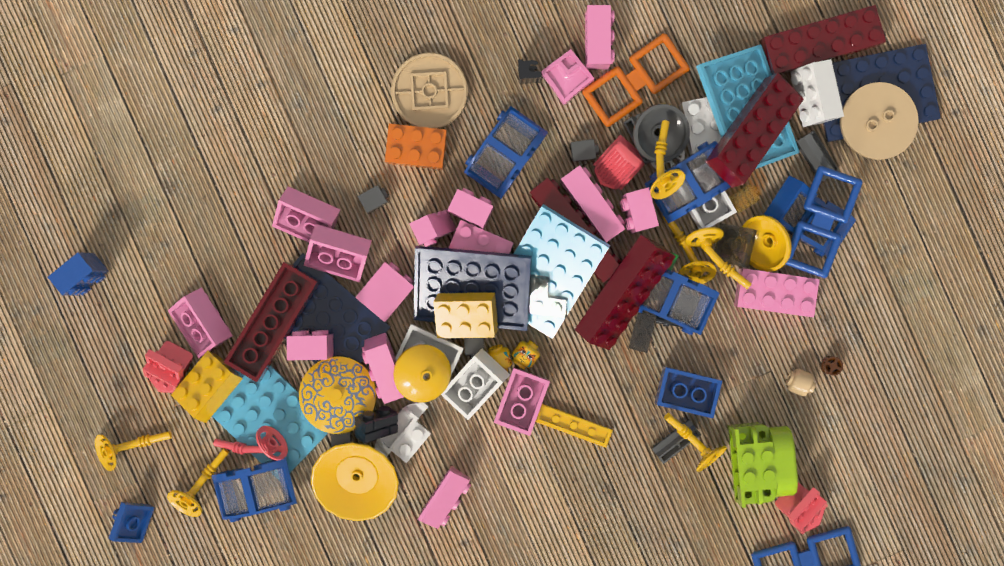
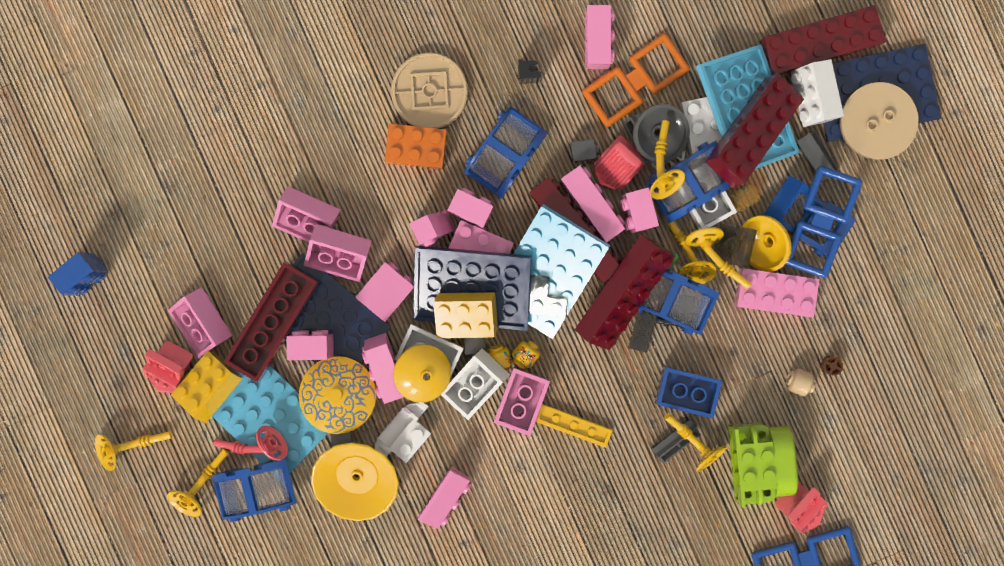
blue tile [108,502,155,543] -> none
black brick [355,406,398,443] -> none
dark grey brick [357,185,389,214] -> none
bright pink plate [541,49,594,105] -> none

